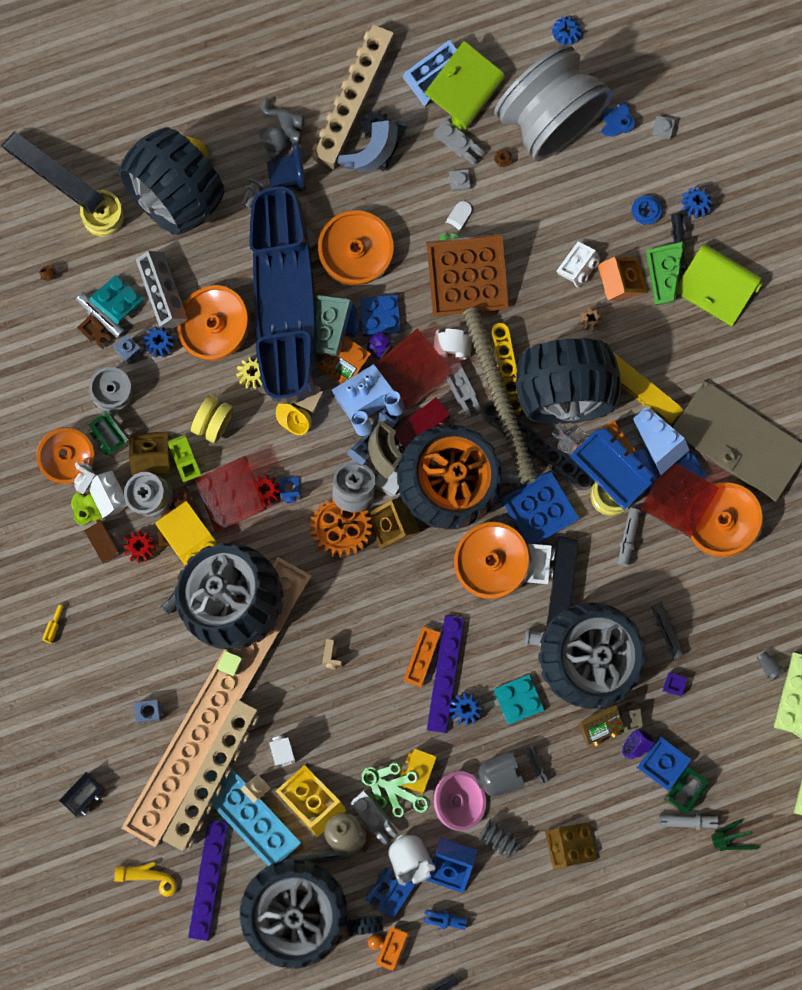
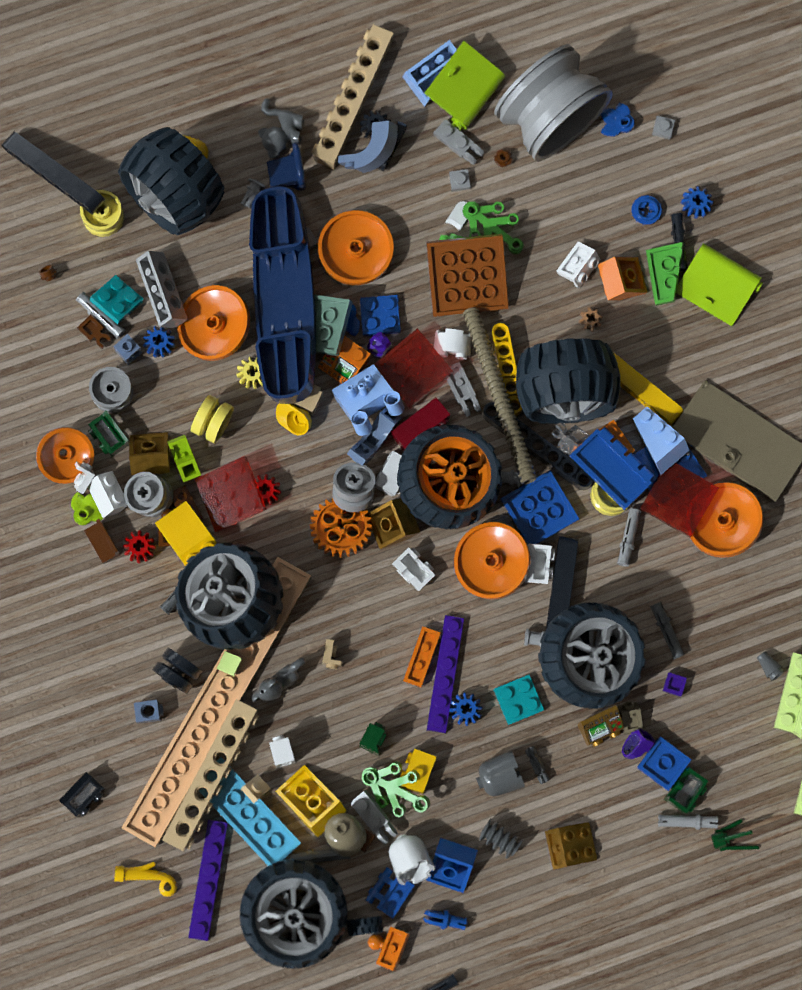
yellow axle [42,604,64,644] -> none
blue bracket [279,477,300,503] -> none
dark tan brick [368,421,402,479] -> none
bright pink dish [434,771,486,831] -> none
blue gear [552,16,582,45] -> none
none -> black wheel [152,648,203,694]
none -> dark grey animal [252,658,305,702]
none -> dark green window [359,722,386,757]
none -> white cylinder [392,547,435,591]
none -> bright green plant [462,202,523,255]

